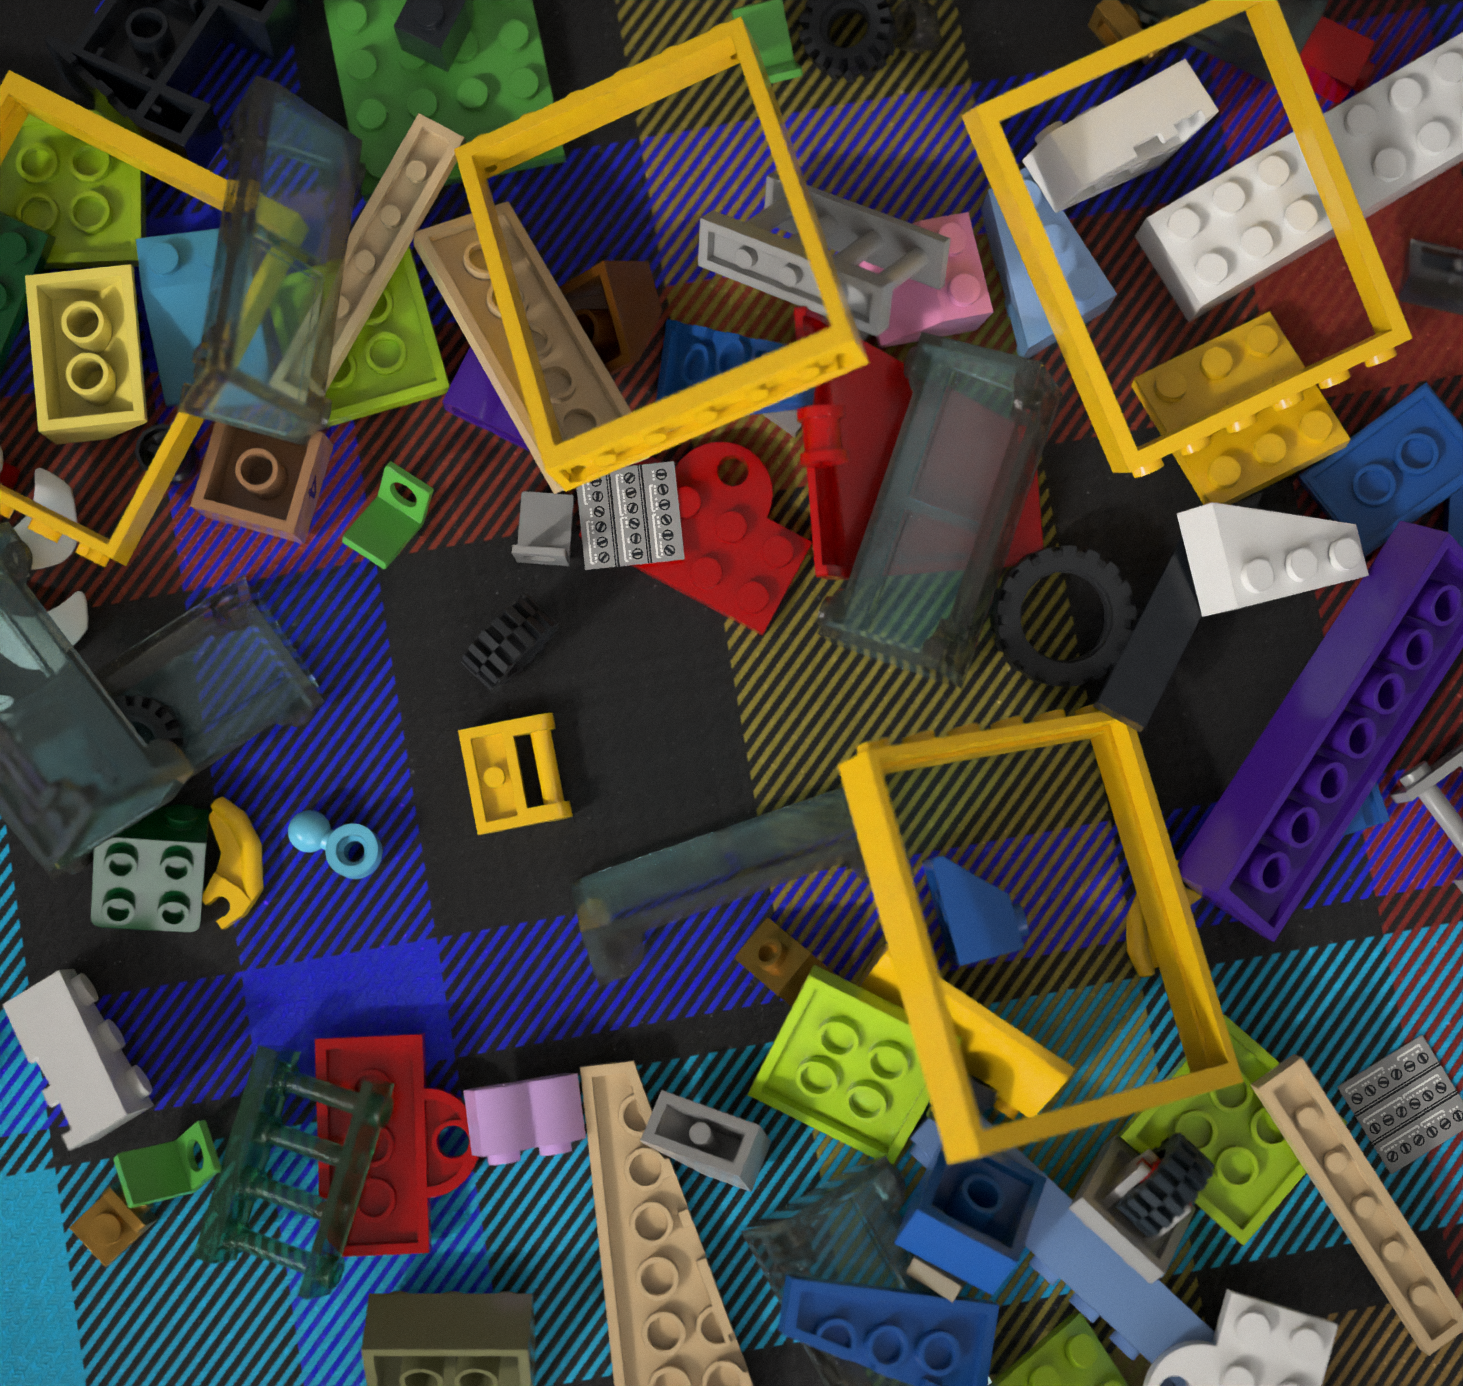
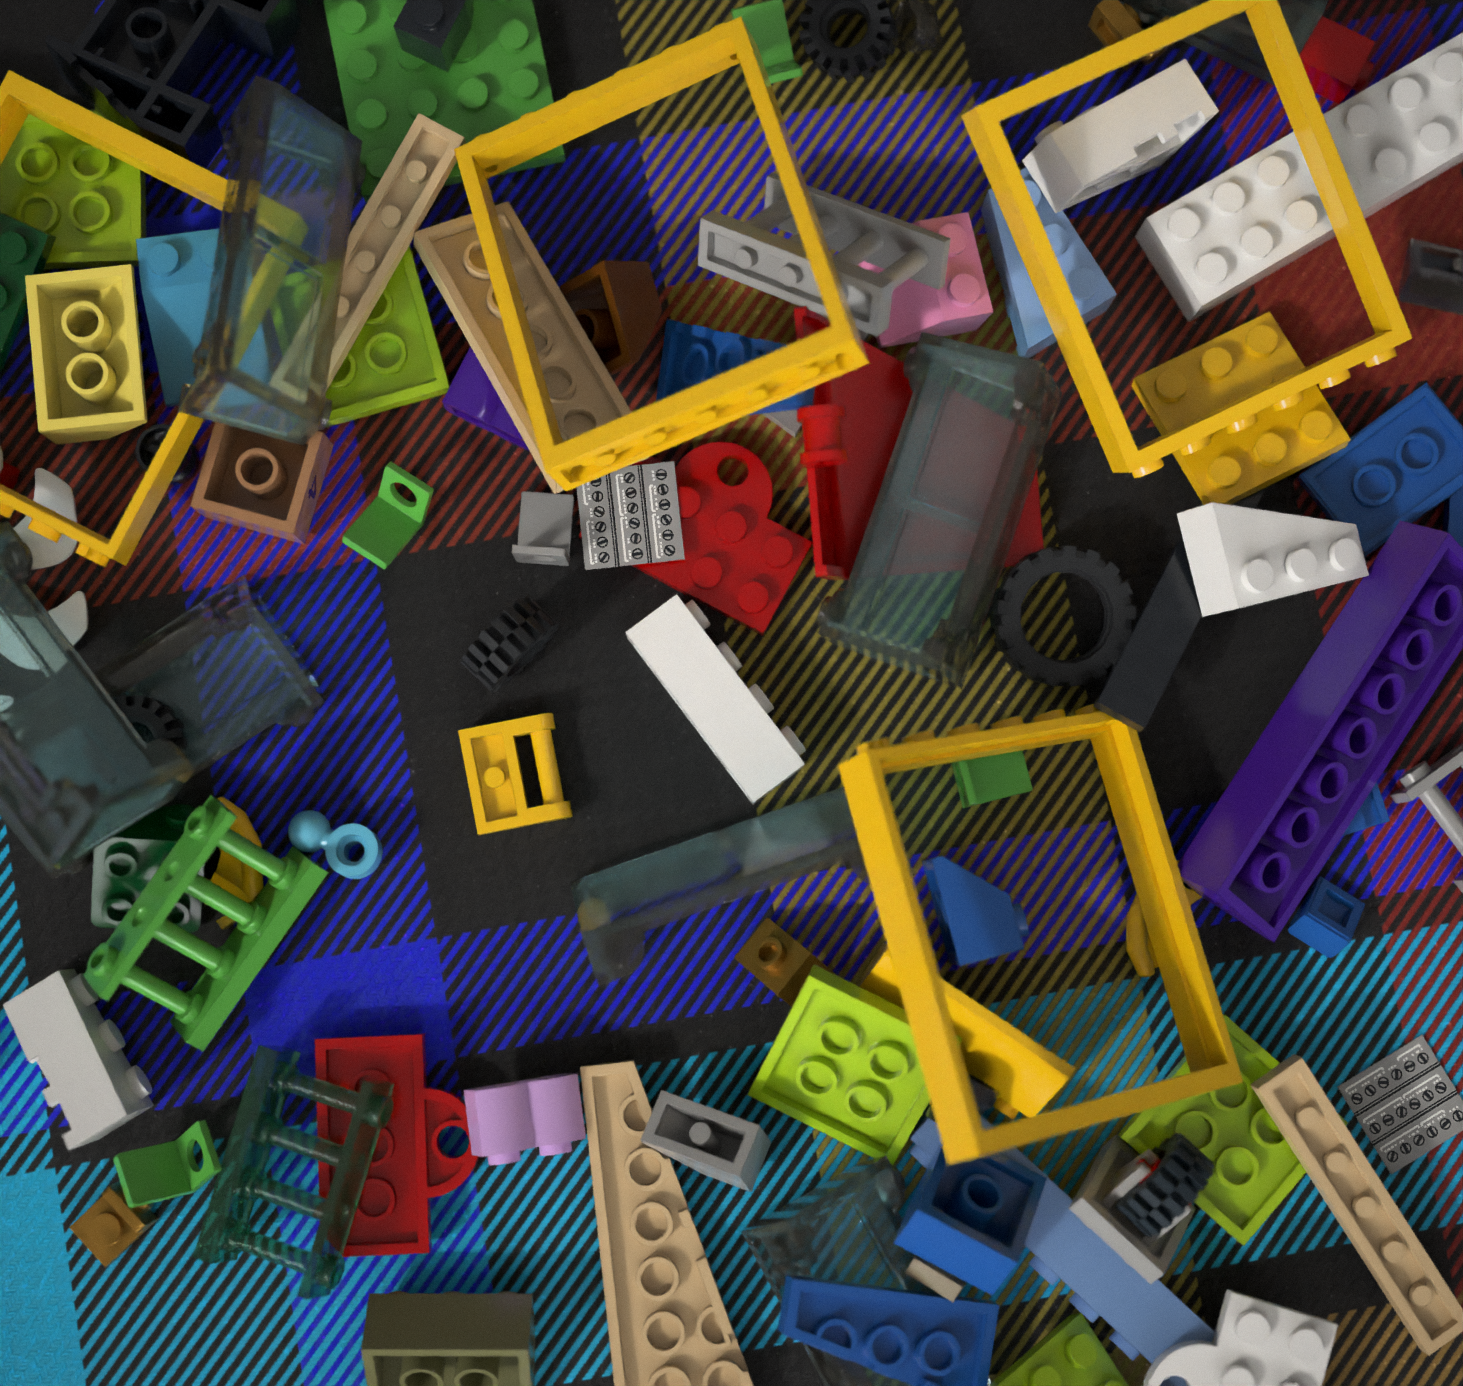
none -> bright green fence [83,795,328,1051]
none -> white brick [626,594,806,805]
none -> bright green bracket [951,750,1032,808]
none -> blue slope [1288,876,1365,958]

